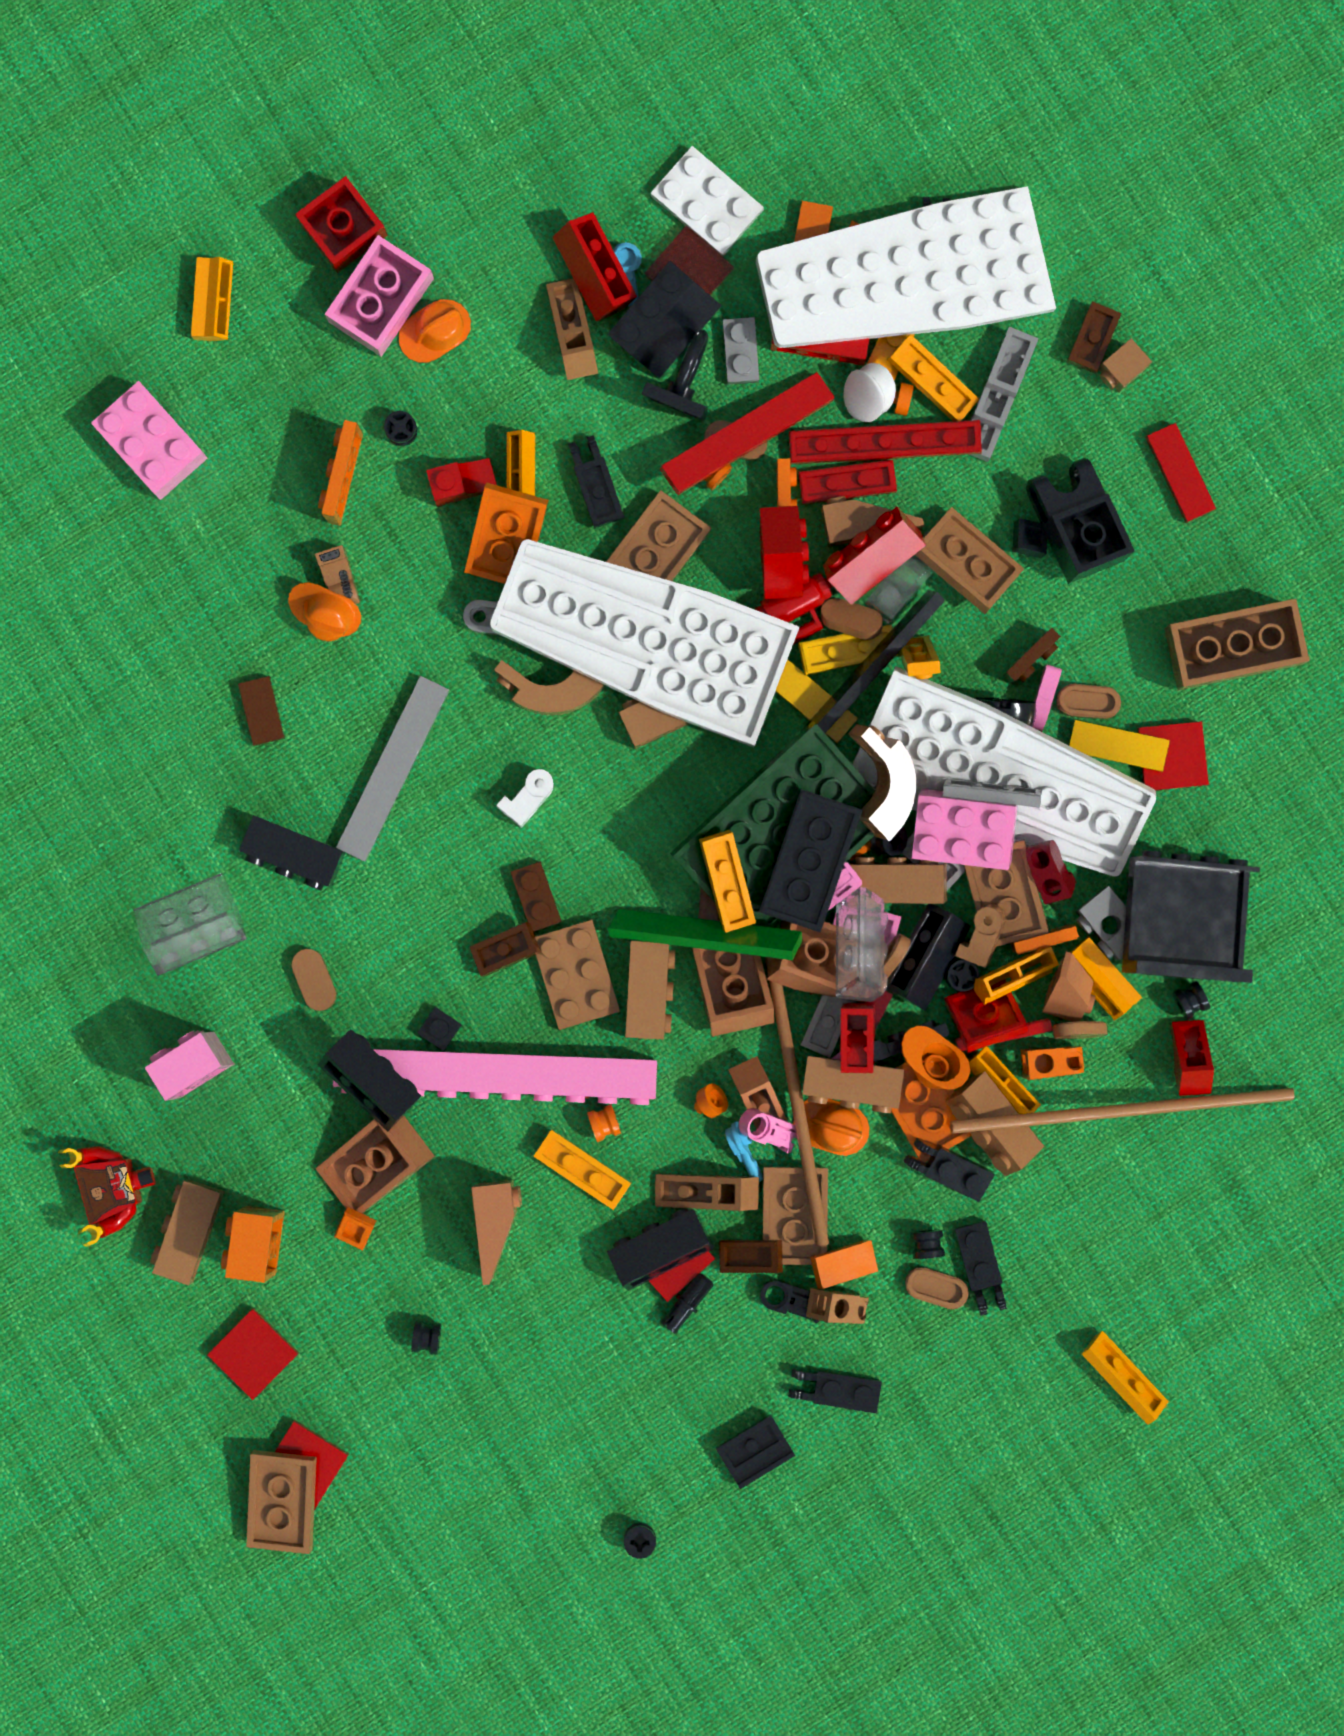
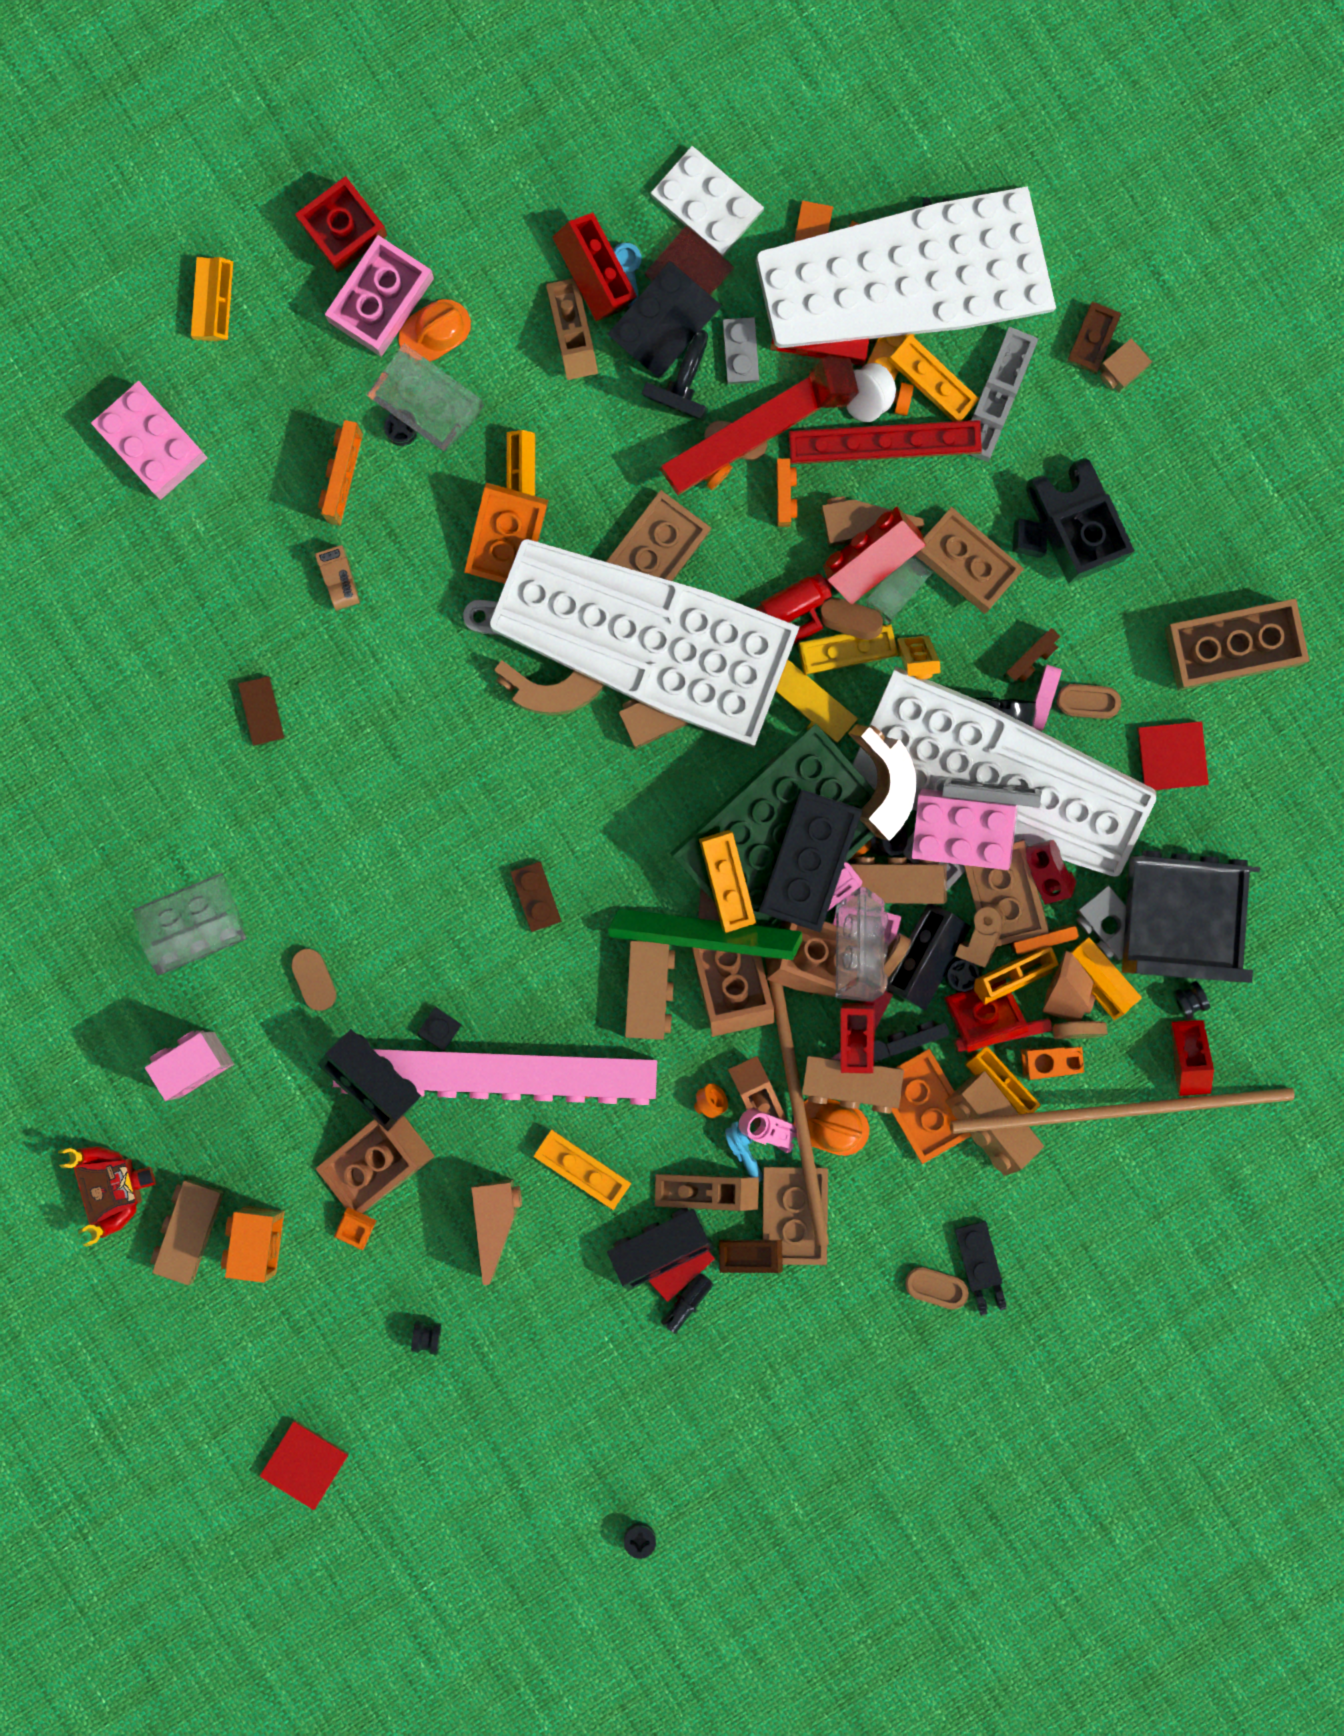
red tile [207,1308,299,1400] -> none
black brick [239,815,346,891] -> none
medium nougat plate [246,1450,317,1554] -> none
orange piece [288,582,361,642] -> none
light grey tile [336,676,450,862] -> none
red arch [426,458,497,507] -> none
reddish brown plate [470,922,541,977] -> none
white leg [496,769,554,828] -> none
medium nougat plate [535,920,620,1030] -> none
black hinge [568,435,624,529] -> none
orange wheel [587,1104,622,1142] -> none
black plate [716,1414,795,1489] -> none
red brick [760,506,809,599] -> none
black piece [760,1280,819,1323] -> none
black hinge [788,1369,882,1414] -> none
red tile [798,460,897,505] -> none
black tile [800,590,945,733] -> none
light grey plate [801,995,855,1058] -> none
medium nougat leg [806,1288,869,1324] -> none
orange tile [810,1239,878,1289] -> none
orange piece [901,1026,970,1090] -> none
black hinge [904,1138,995,1202] -> none
black wheel [910,1229,945,1259] -> none
yellow tile [1069,720,1170,772] -> none
light orange plate [1082,1331,1169,1425] -> none
red tile [1145,423,1216,523] -> none
none -> clear slope [367,343,485,452]
none -> clear red brick [809,356,859,408]

